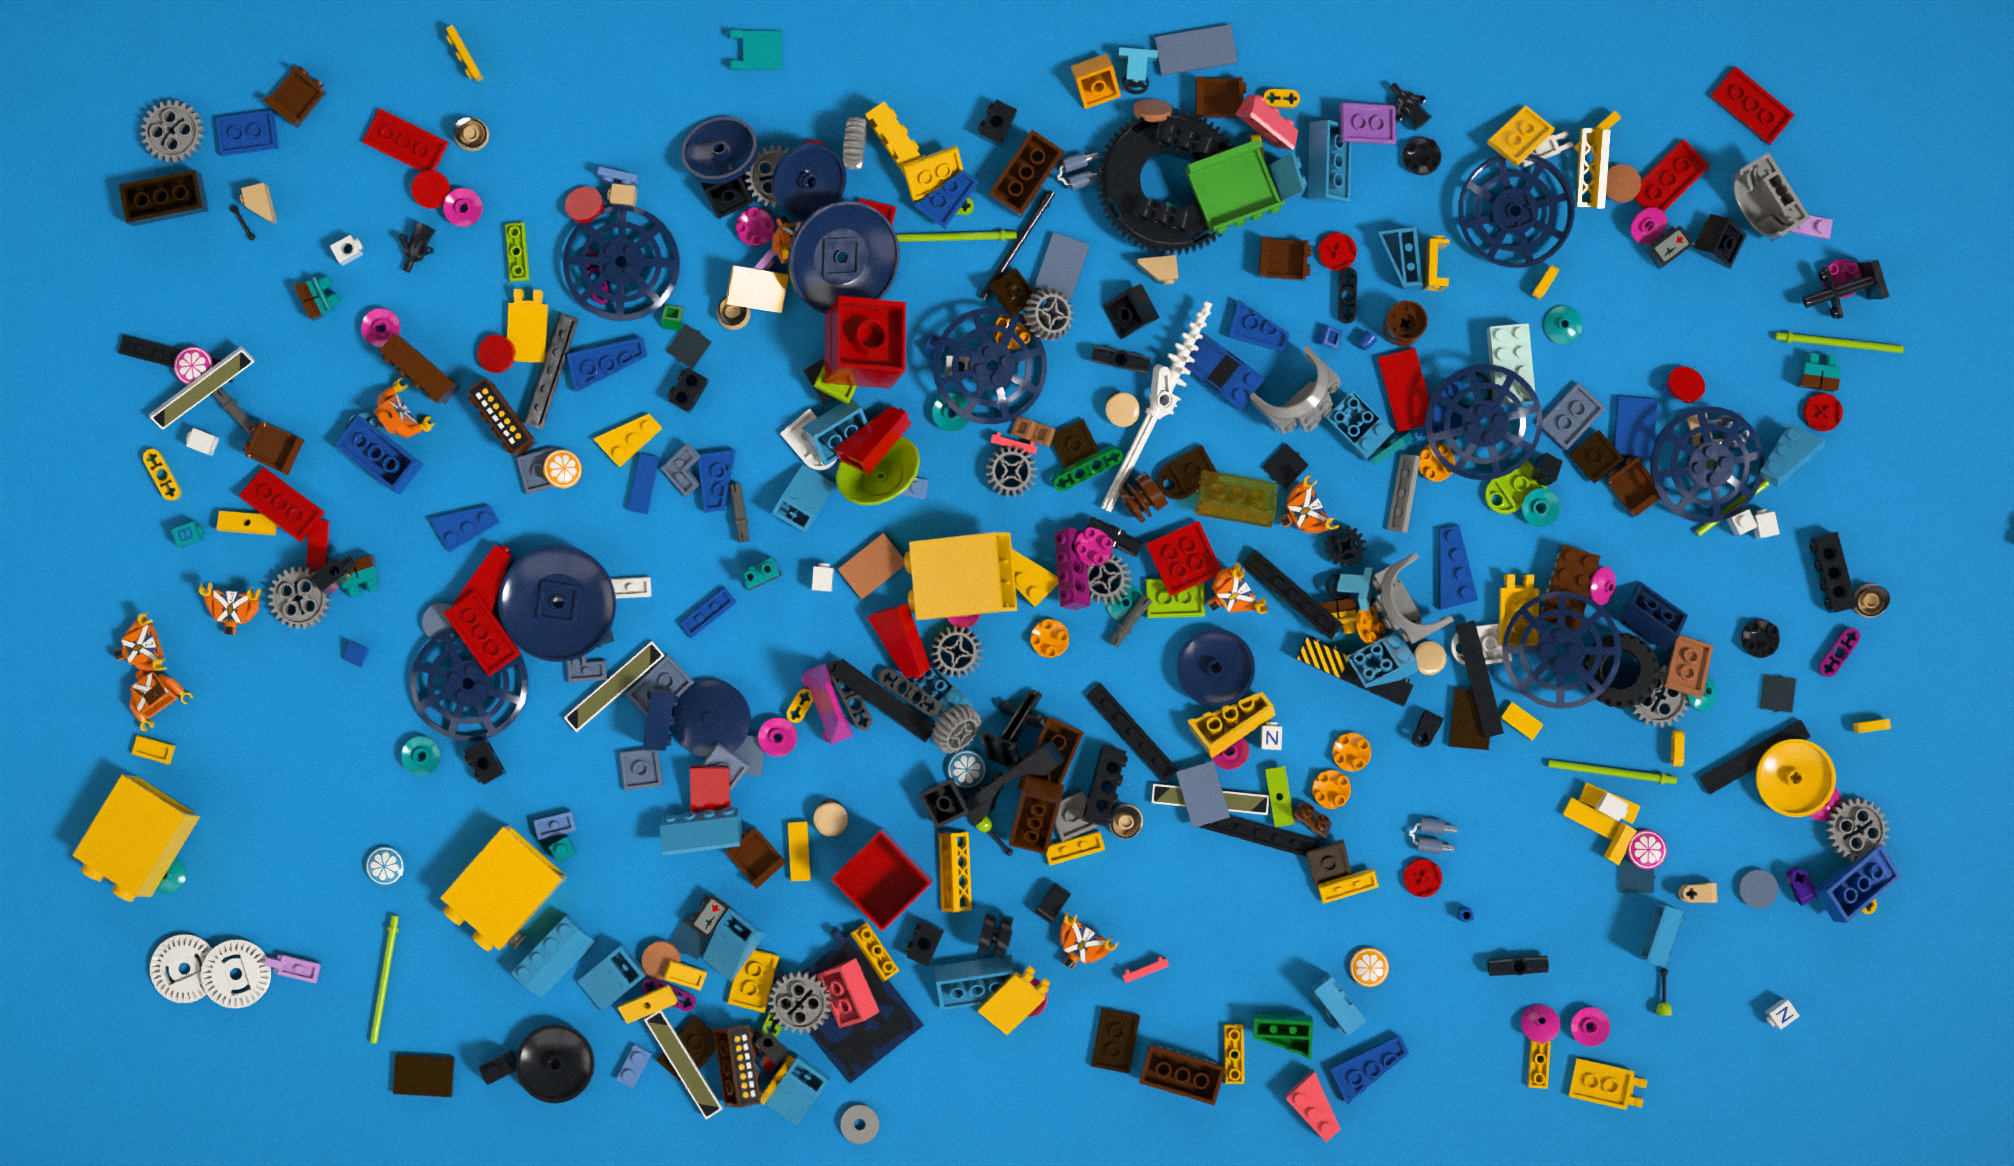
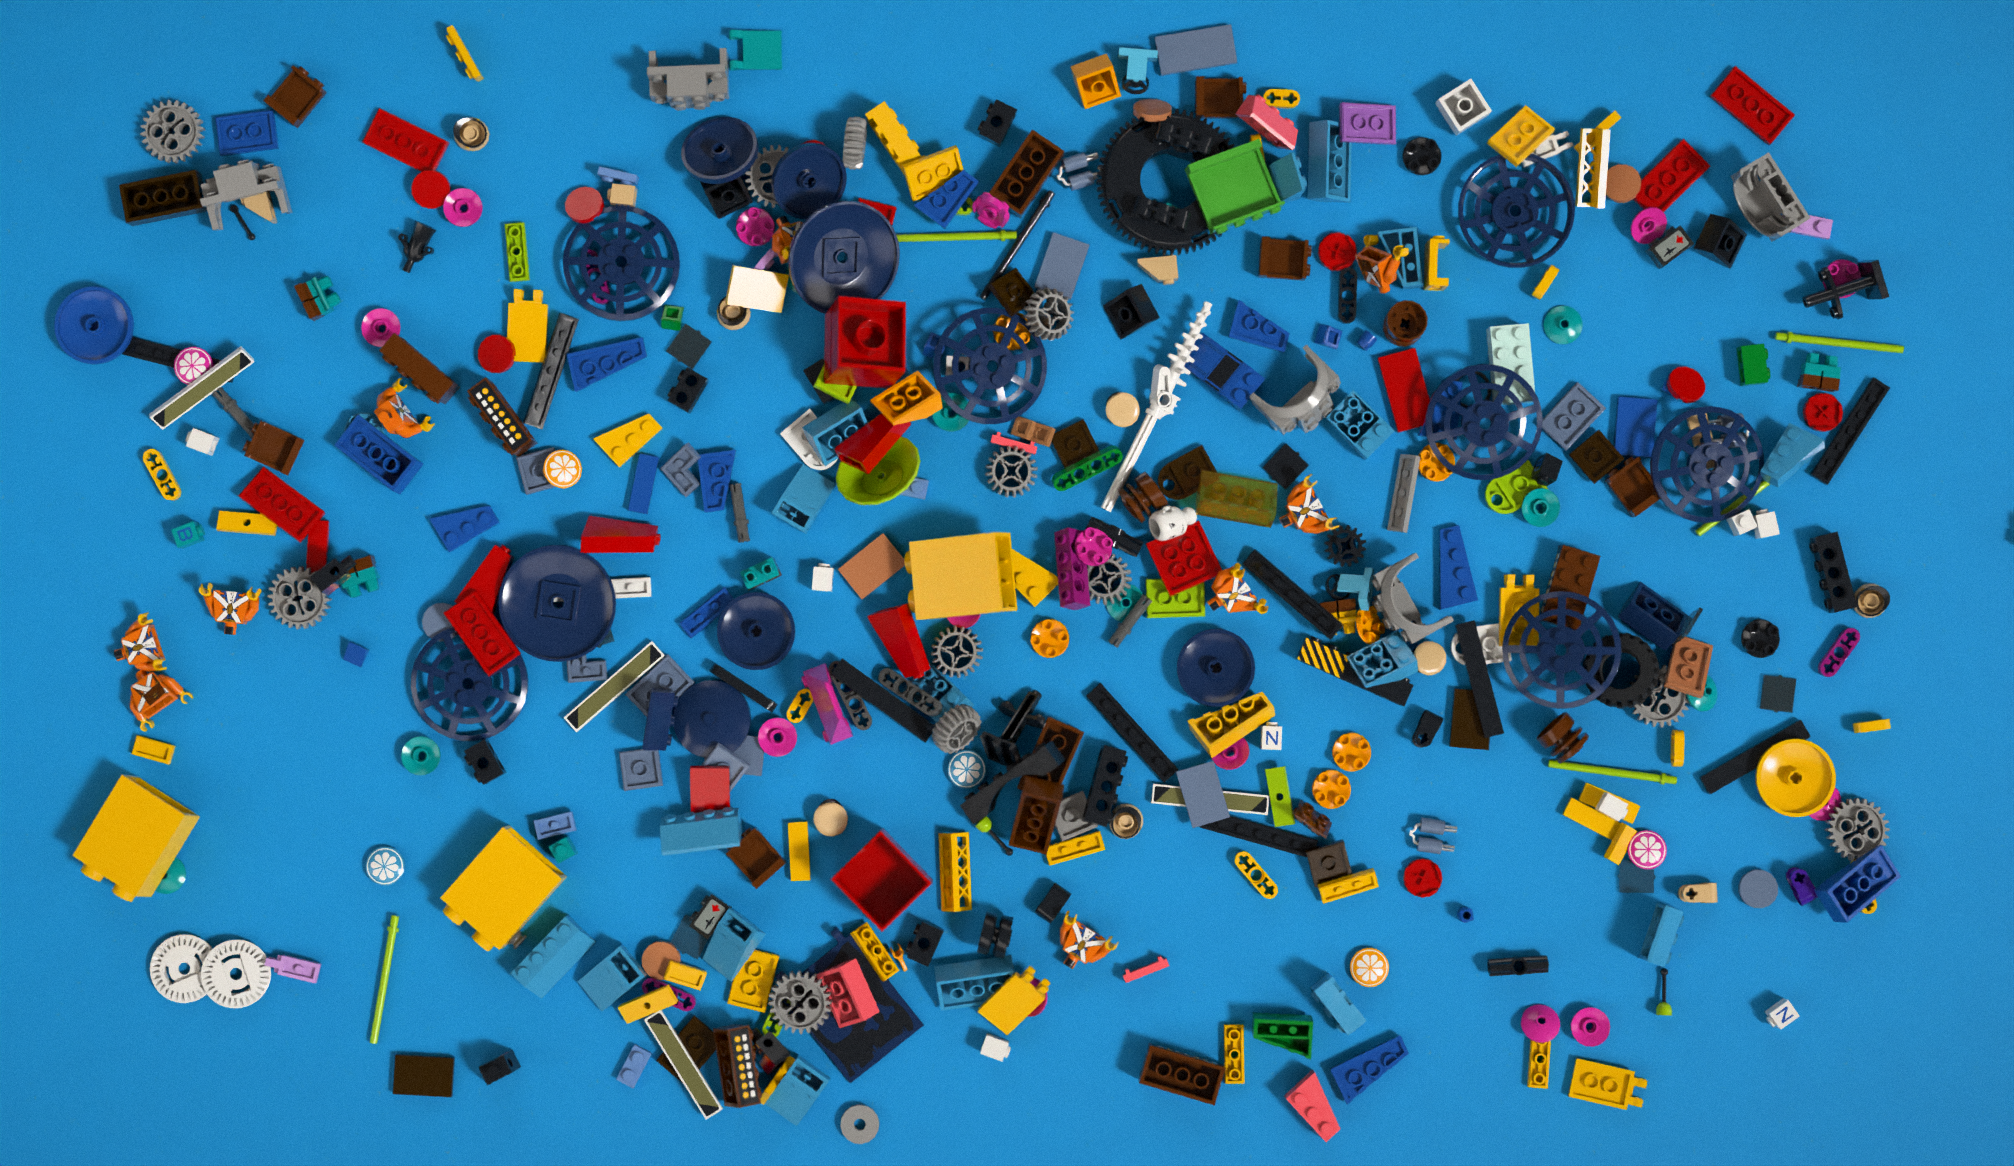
white brick [330,235,363,265] -> none
black dish [516,1024,595,1103] -> none
black slope [919,777,971,829] -> none
black piece [1090,345,1151,374] -> none
dark brown tile [1091,1008,1140,1074] -> none
teal wing [1371,432,1415,466] -> none
black piece [1390,82,1432,131] -> none
yellow tile [1500,702,1544,740] -> none
dark pink dish [1589,566,1616,605] -> none
none -> blue dish [54,286,134,365]
none -> light grey piece [200,160,293,231]
none -> red slope [580,516,661,553]
none -> light grey piece [647,48,729,111]
none -> black beam [709,663,778,712]
none -> dark blue dish [717,592,796,670]
none -> light orange slope [870,370,943,425]
none -> light orange hand [890,944,908,972]
none -> dark pink plate [972,192,1010,229]
none -> white brick [980,1033,1011,1061]
none -> white piece [1148,506,1197,541]
none -> yellow beam [1234,851,1278,899]
none -> orange torso [1355,235,1409,293]
none -> white brick [1435,79,1492,136]
none -> reddish brown wheel [1536,712,1589,764]
none -> clear smoke piece [1672,607,1703,645]
none -> green brick [1736,344,1770,386]
none -> black tile [1810,377,1890,485]

